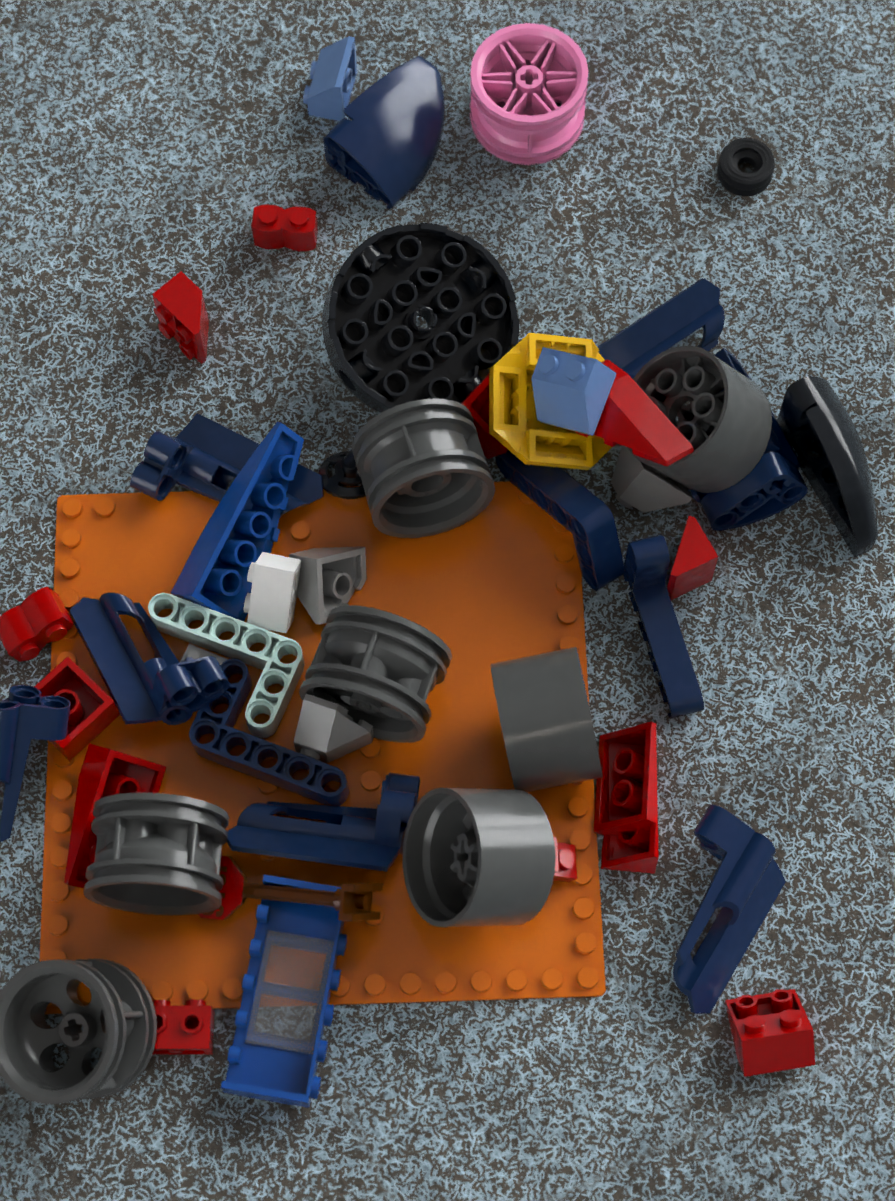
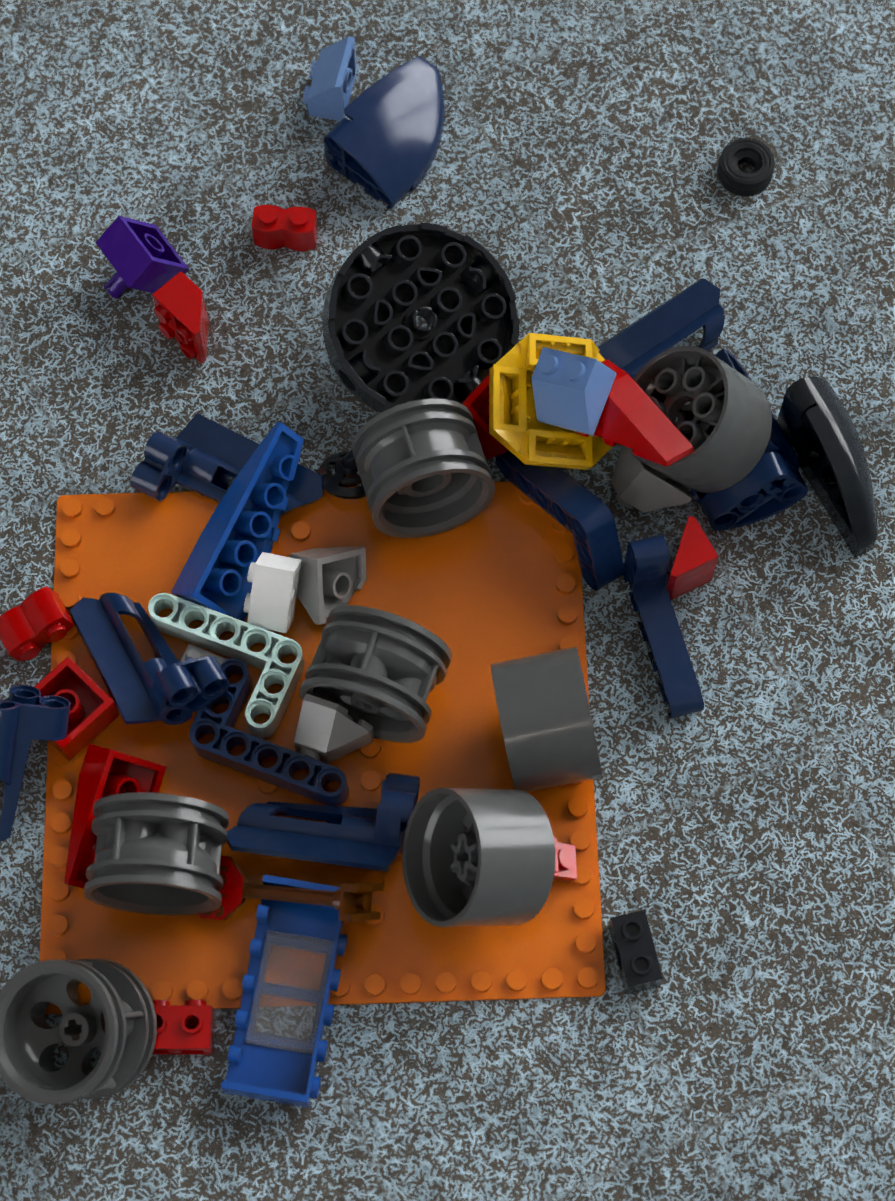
bright pink wheel [470,23,589,165] -> none
red slope [594,721,659,874] -> none
dark blue panel [673,804,786,1014] -> none
red slope [725,989,815,1077] -> none
none -> dark purple brick [95,216,189,299]
none -> black brick [608,910,663,995]

